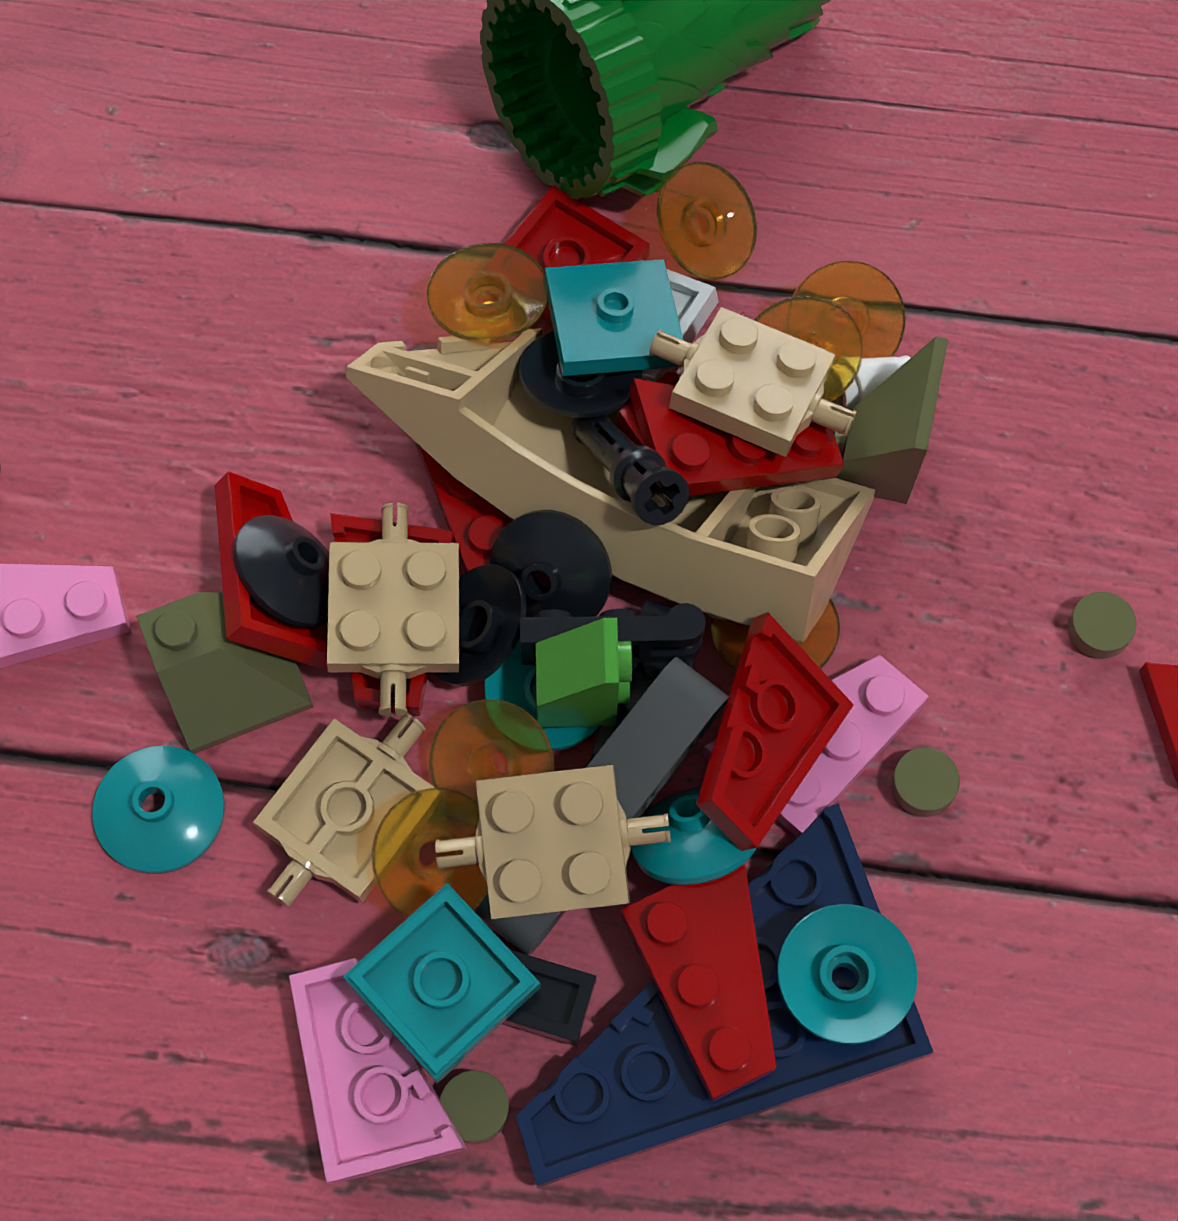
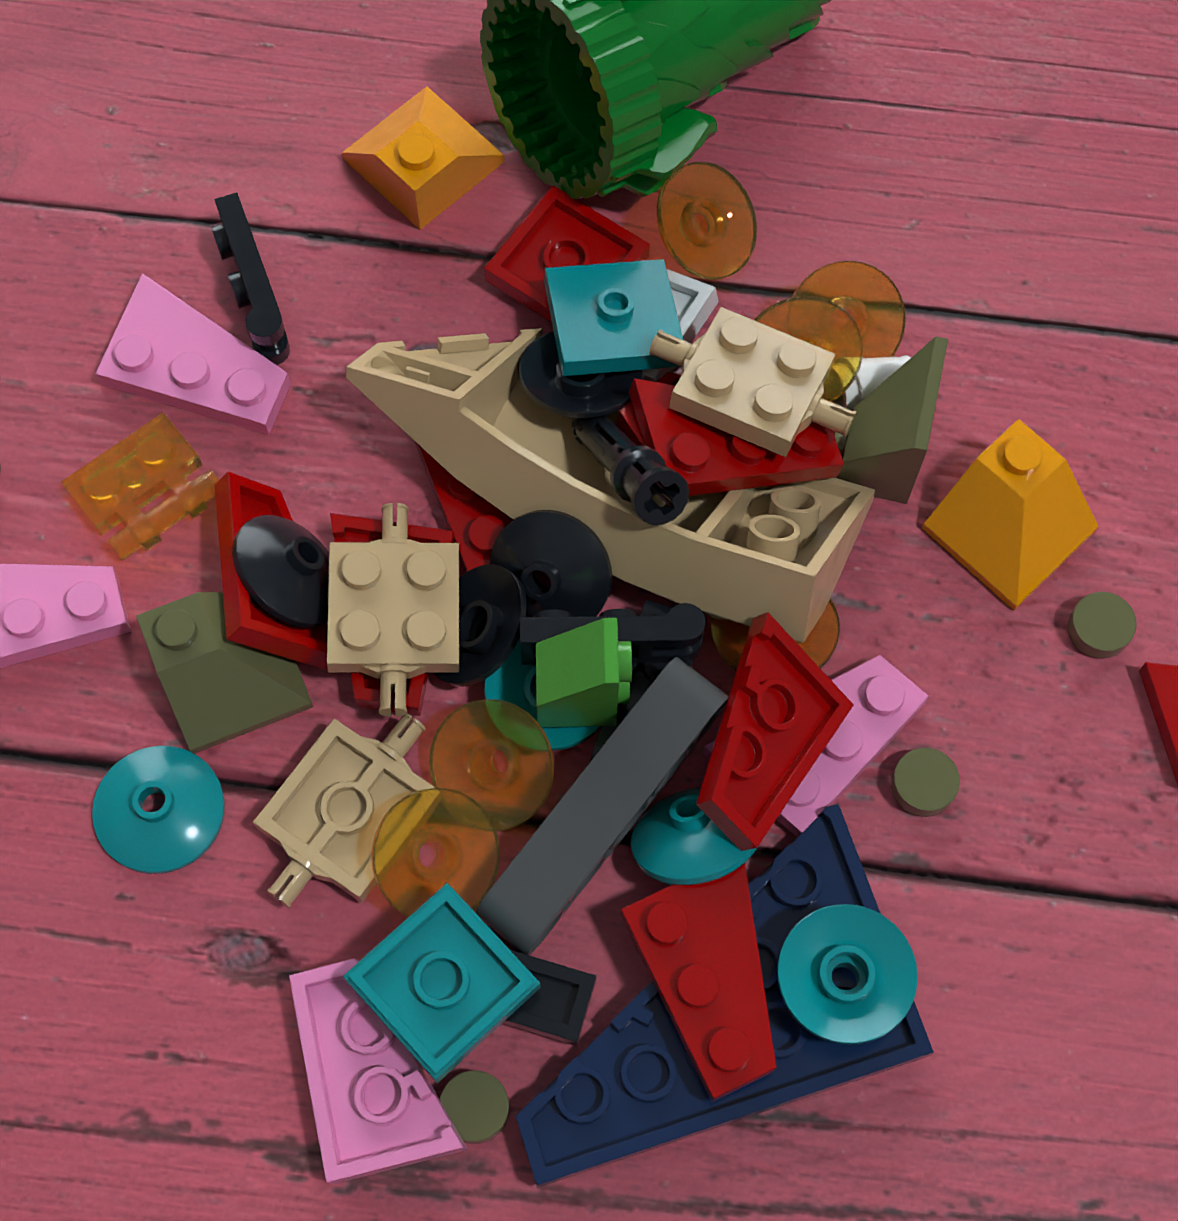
clear yellow dish [427,243,548,343] -> none
tan plate [435,765,671,919] -> none
none -> clear yellow plate [61,412,219,561]
none -> bright pink wing [95,273,291,435]
none -> black plate [211,192,290,365]
none -> light orange slope [342,86,505,230]
none -> light orange slope [922,419,1099,611]

